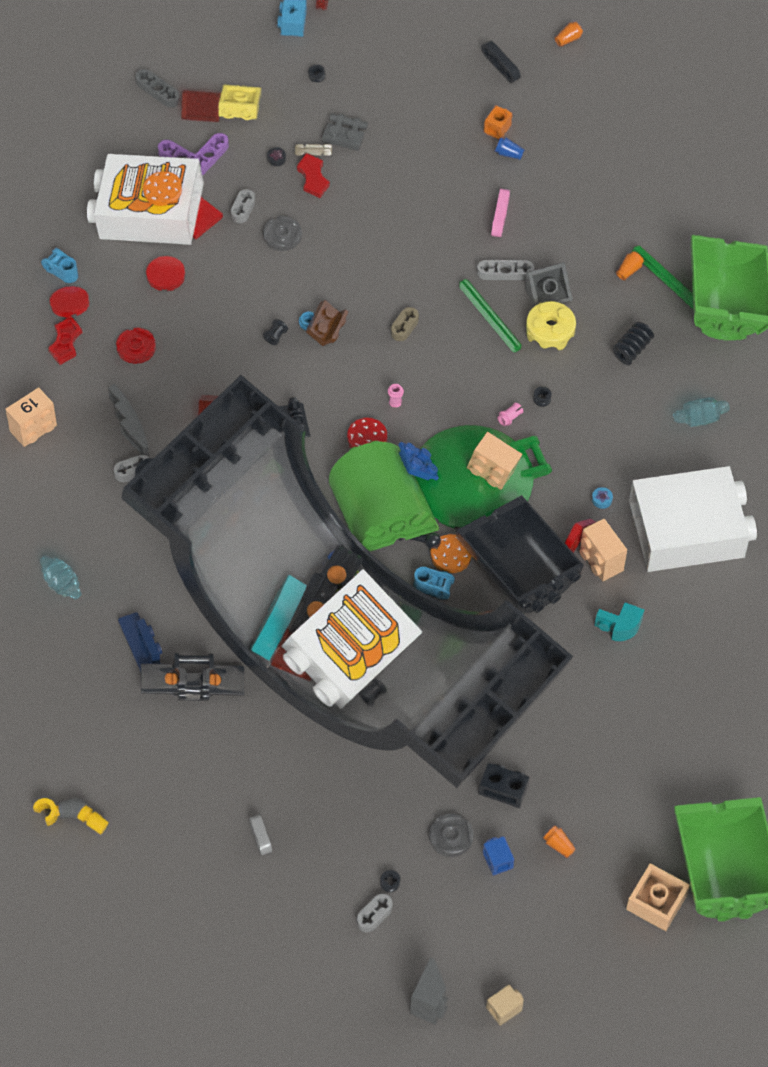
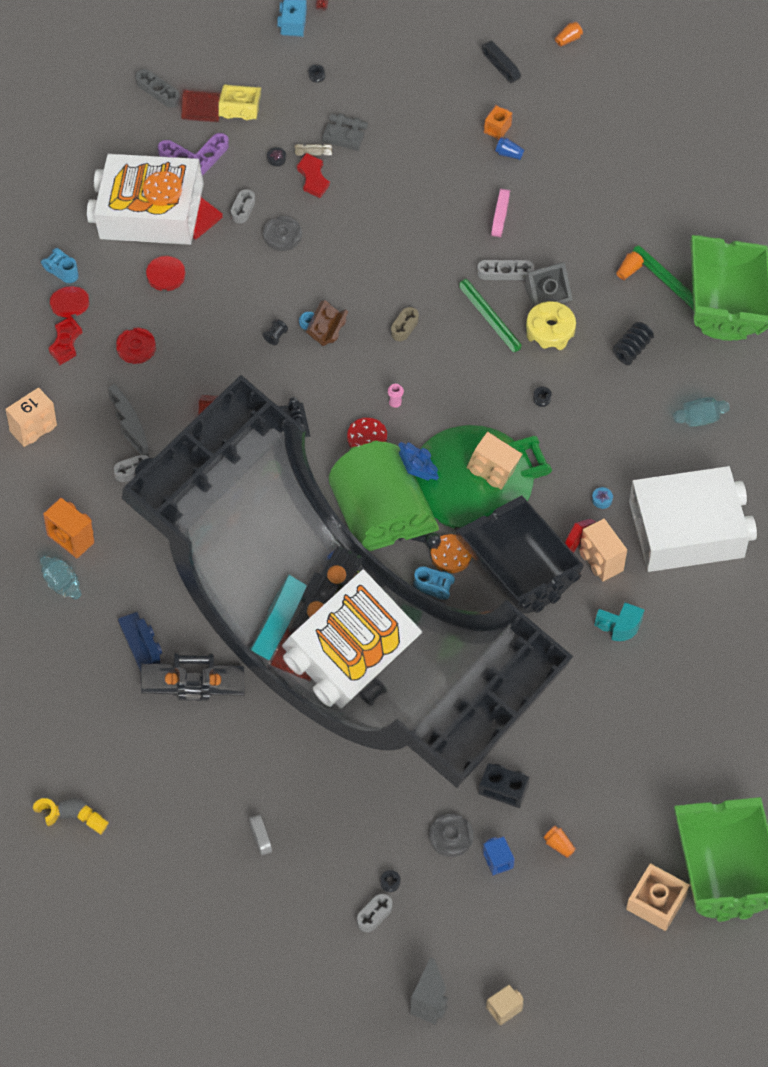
bright pink pin [498,403,523,426] -> none
none -> orange brick [43,498,94,558]

